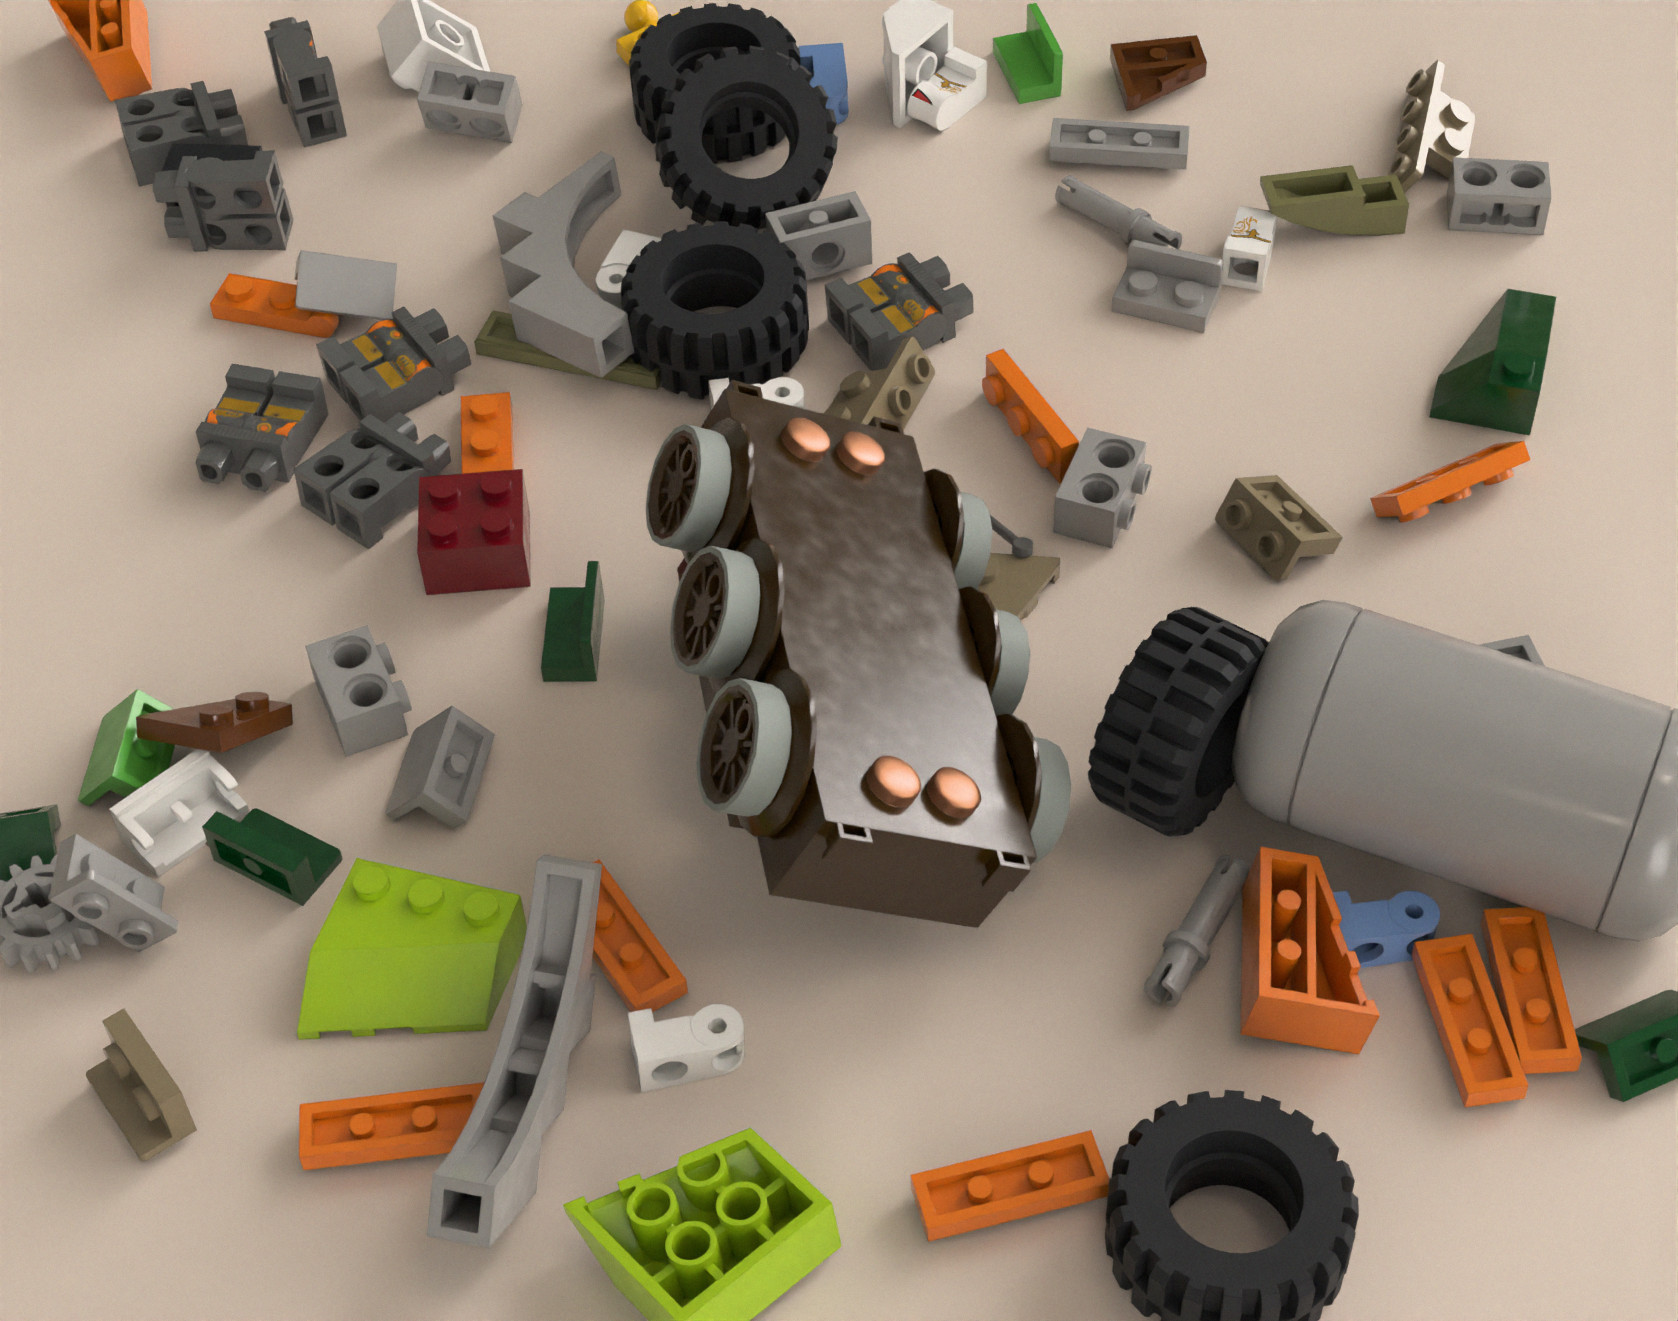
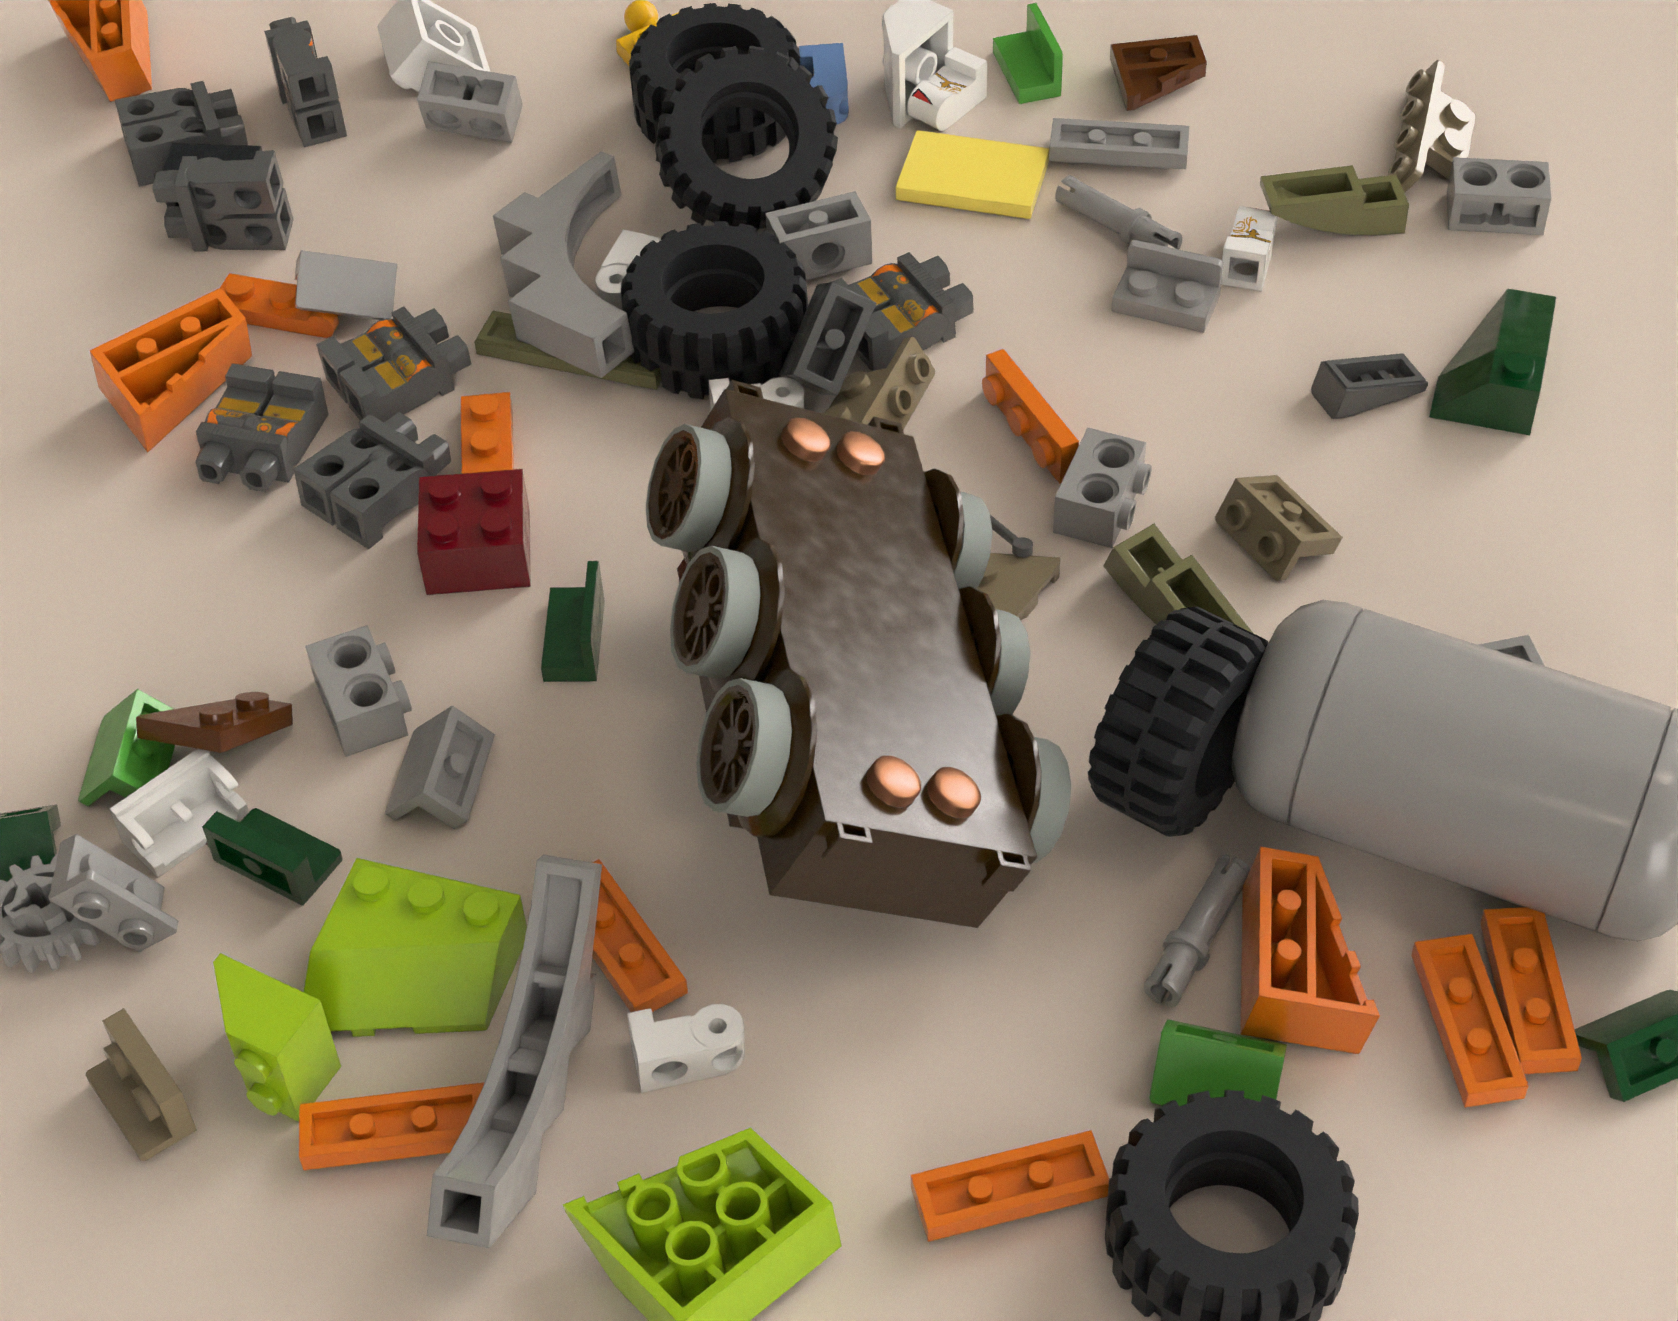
medium blue leg [1333,891,1440,968] -> none
orange plate [1370,441,1530,523] -> none
none -> orange wedge [90,288,252,452]
none -> lime slope [213,953,341,1122]
none -> dark grey brick [779,282,876,395]
none -> light yellow tile [895,130,1049,219]
none -> olive slope [1103,523,1253,633]
none -> bright green panel [1149,1019,1287,1106]
none -> dark grey slope [1311,353,1428,419]

